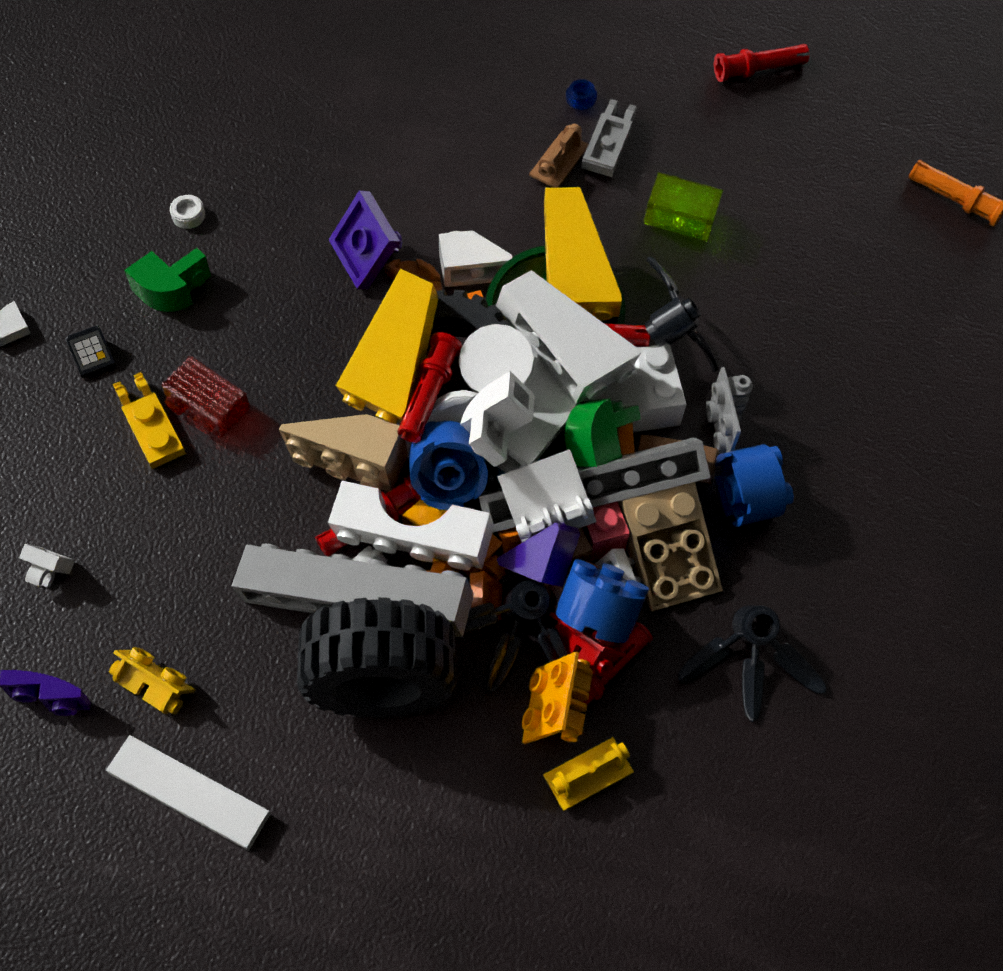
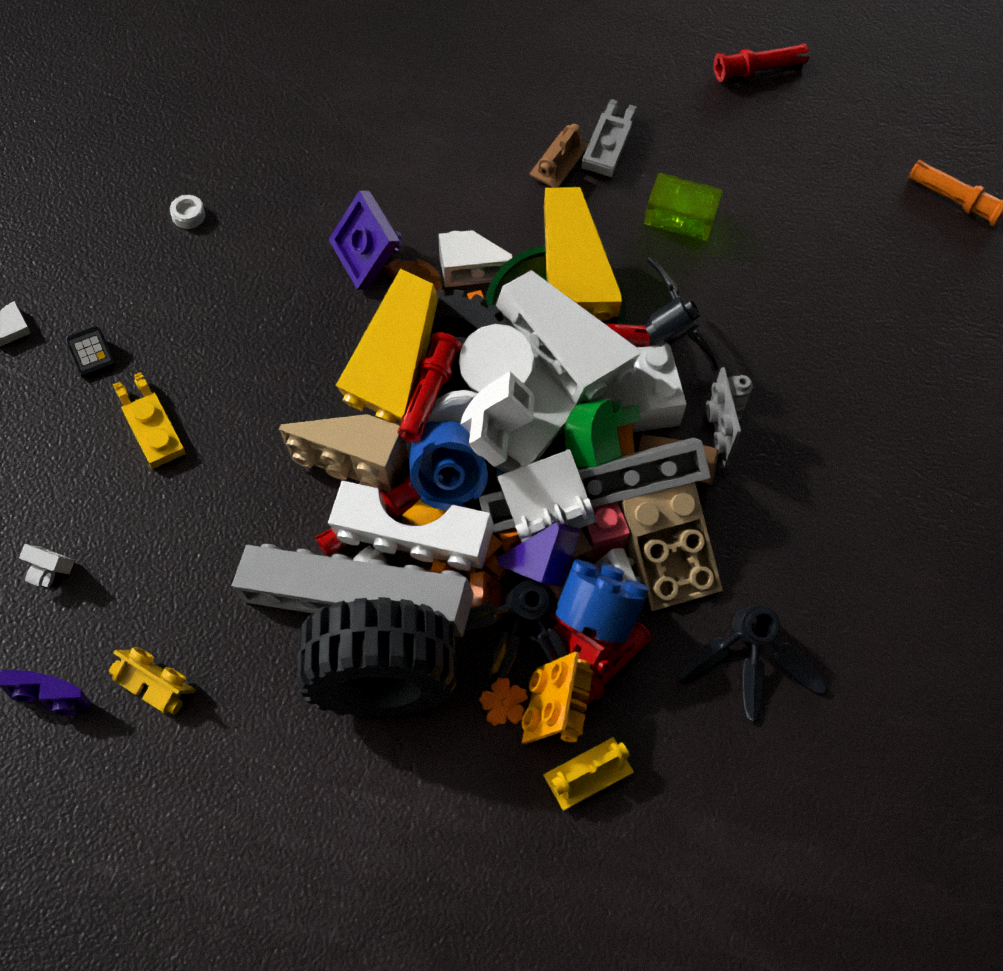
white tile [106,735,270,851] -> none
green brick [124,248,211,312] -> none
clear red brick [162,356,250,438] -> none
clear blue plate [566,79,597,110] -> none
blue brick [715,444,794,527] -> none
none -> orange plant [479,677,528,726]

